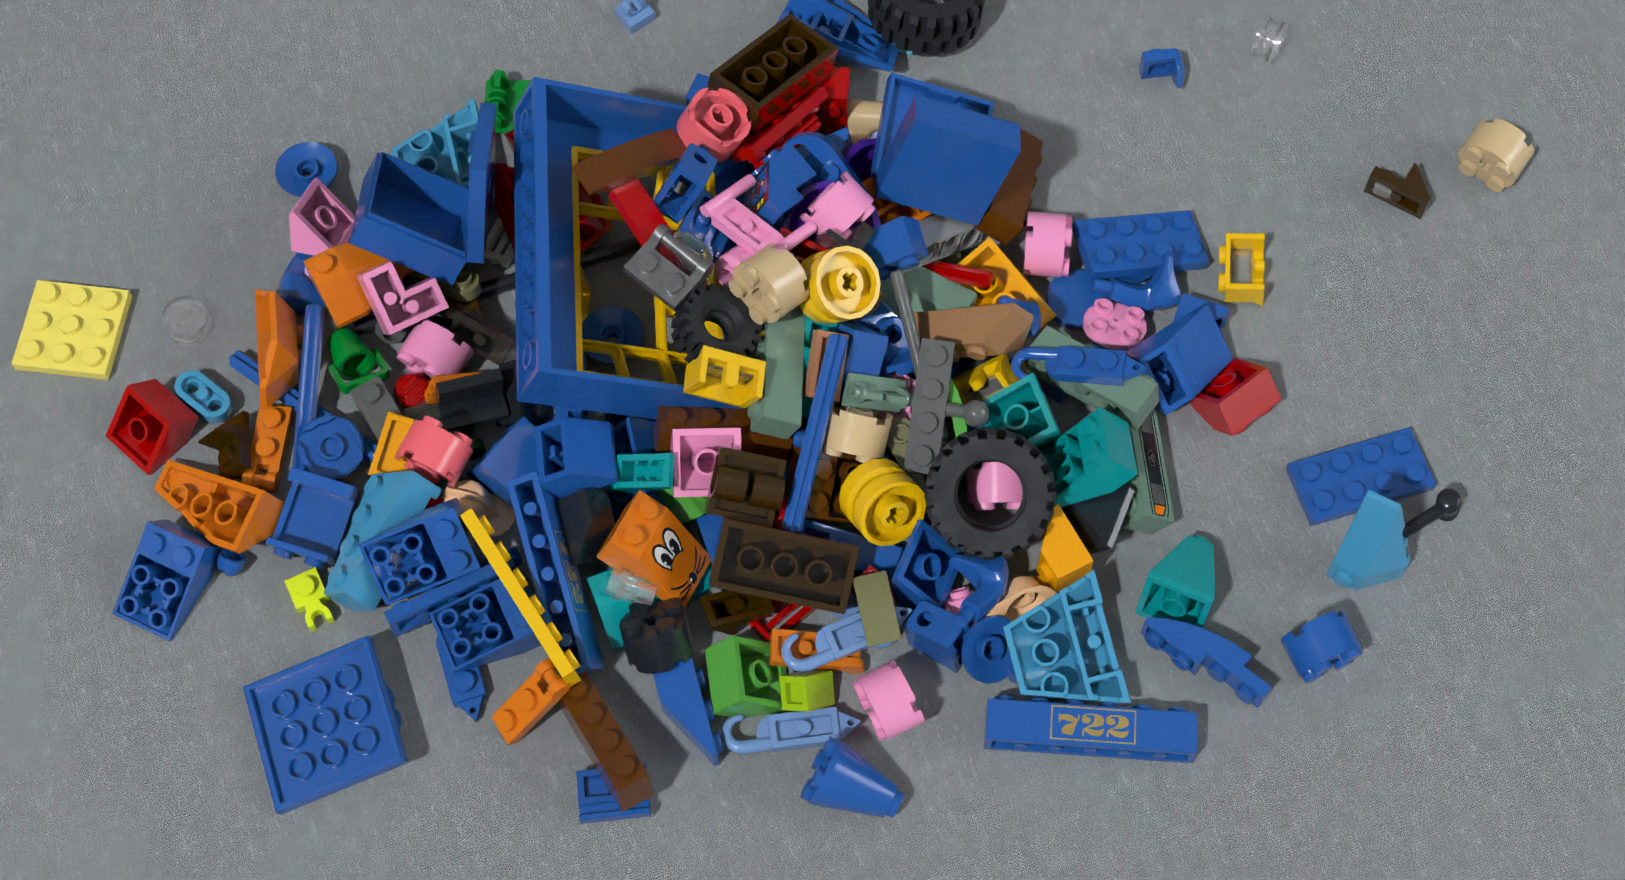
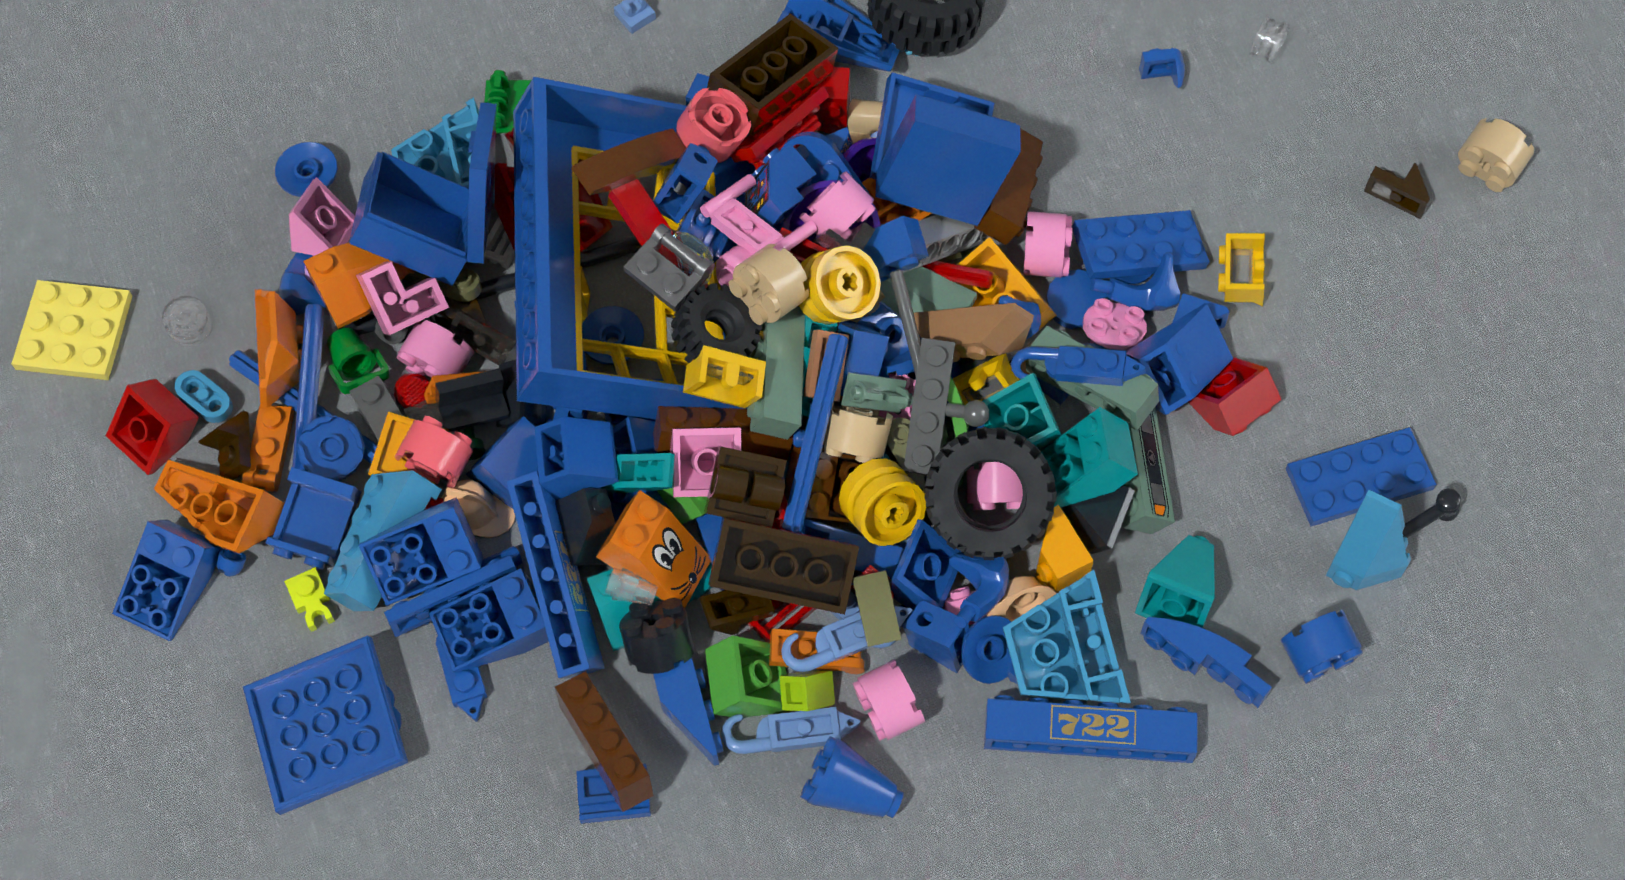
yellow plate [460,508,581,687] -> none
orange plate [491,658,570,745] -> none

